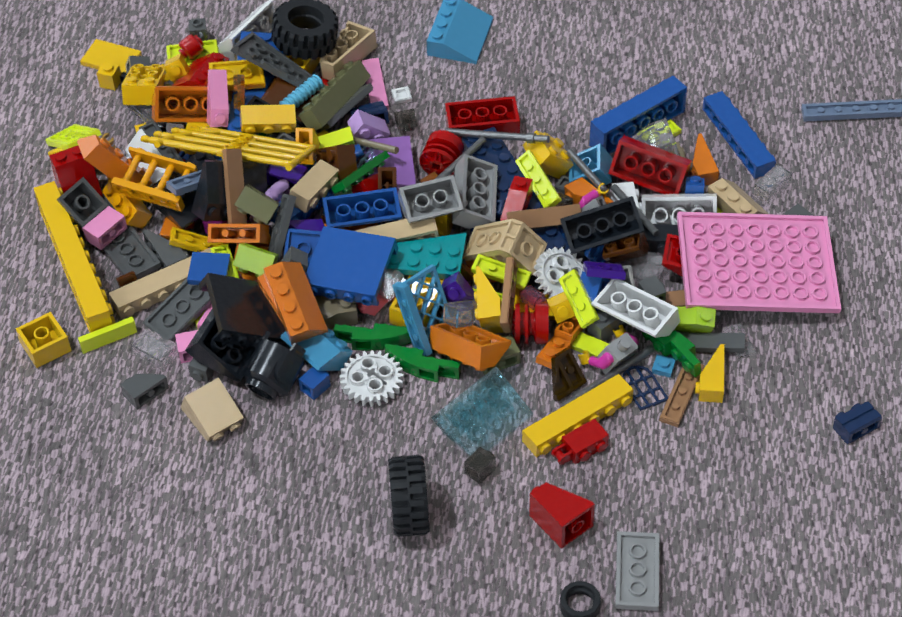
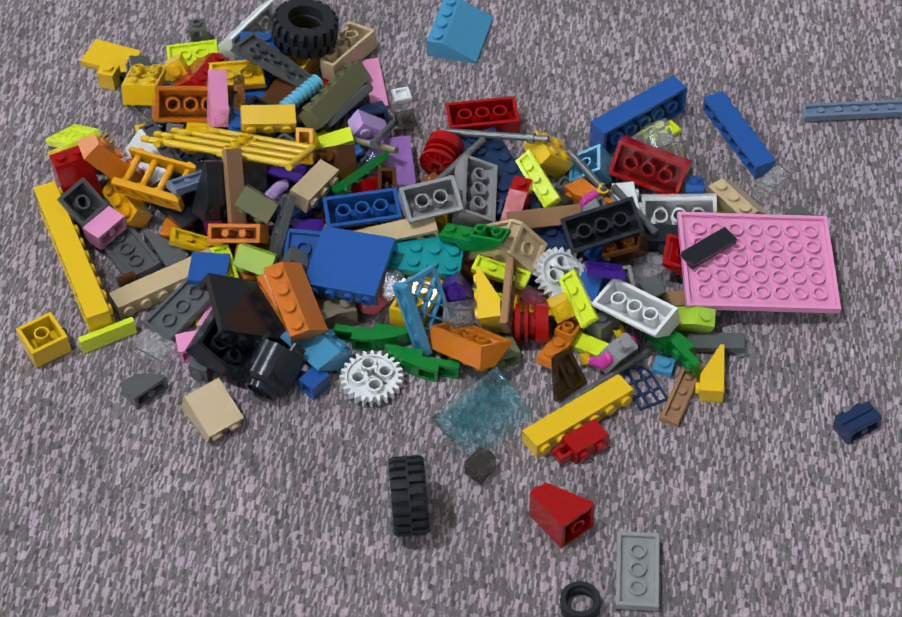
red head [178,34,204,60] -> none
orange slope [689,133,719,185] -> none
none -> dark grey bar [370,120,397,147]
none -> green slope [438,223,511,251]
none -> black tile [680,227,737,269]

